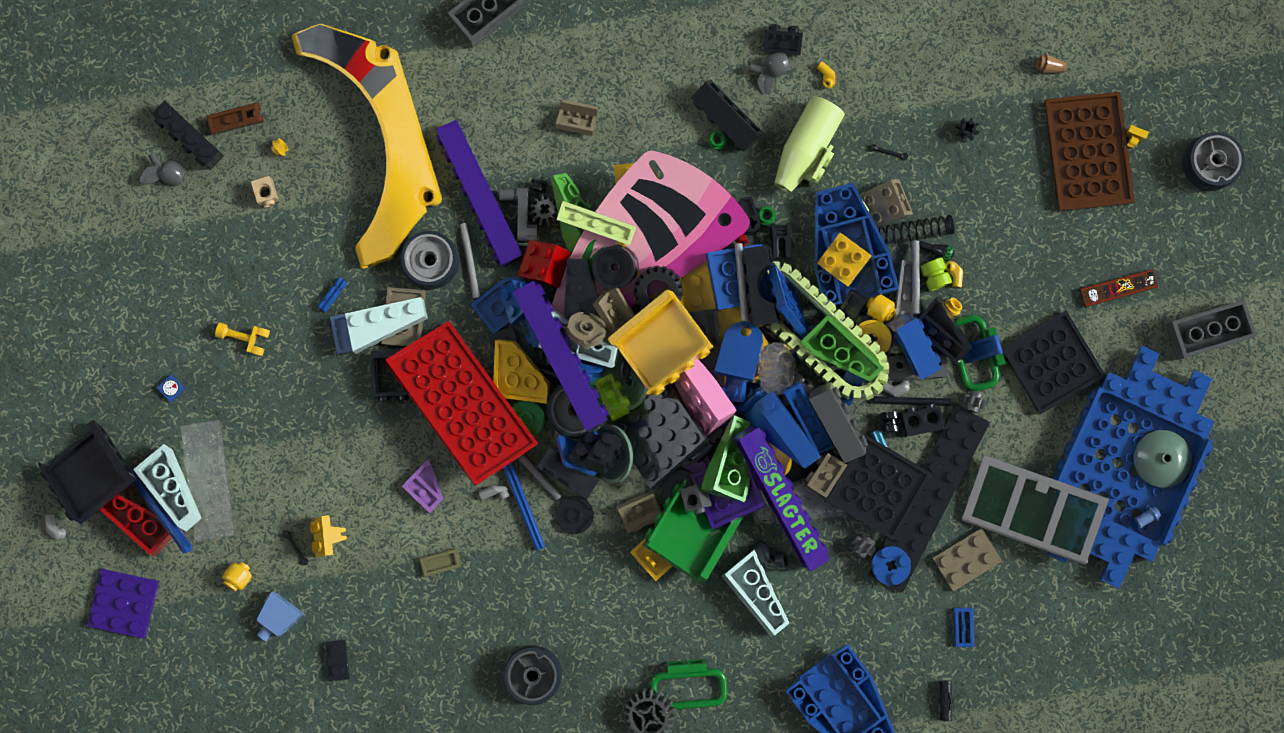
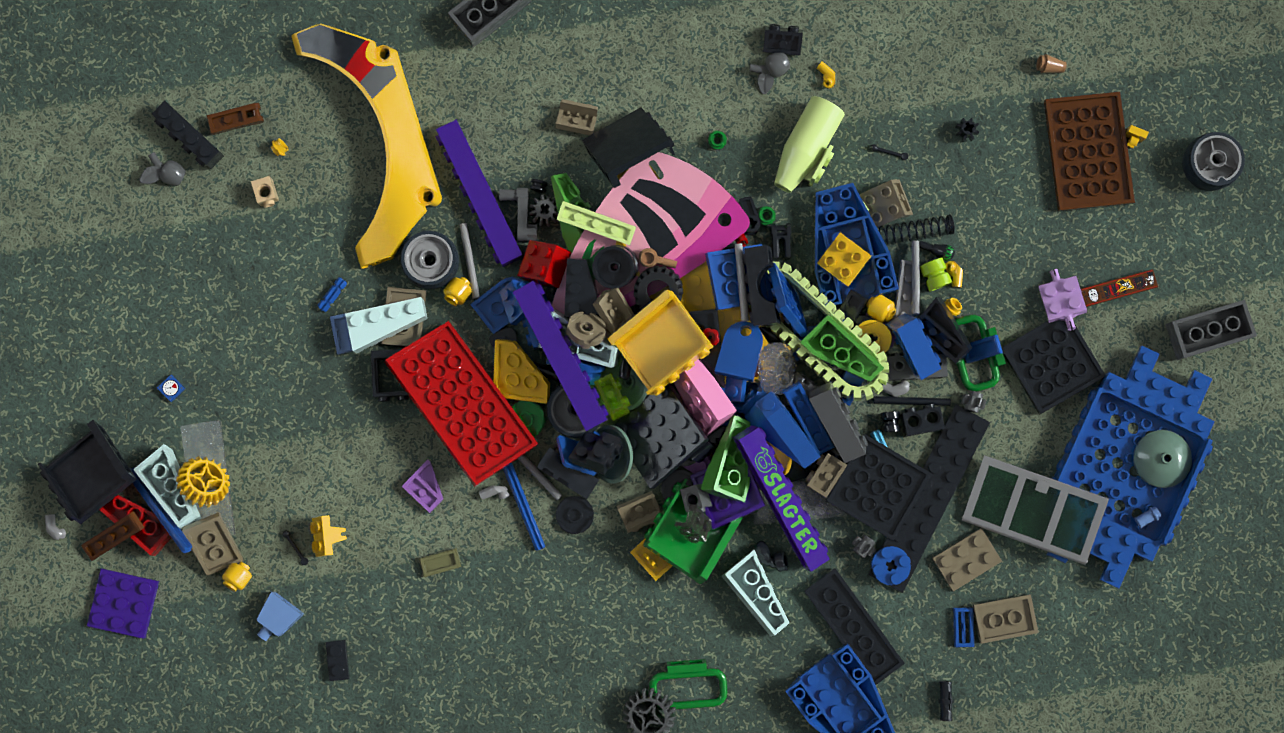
yellow bar [215,322,270,356] -> none
dark grey wheel [503,645,562,705] -> none
black brick [691,80,764,152] -> none
none -> reddish brown tile [81,511,145,561]
none -> yellow gear [176,456,230,508]
none -> dark tan plate [182,512,243,576]
none -> yellow head [443,277,472,306]
none -> black panel [582,107,675,188]
none -> medium nougat plate [639,248,677,269]
none -> clear smoke bracket [674,505,712,543]
none -> red plate [703,328,720,345]
none -> black plate [804,568,905,685]
none -> dark tan plate [972,594,1039,644]
none -> lavender plate [1039,269,1087,331]

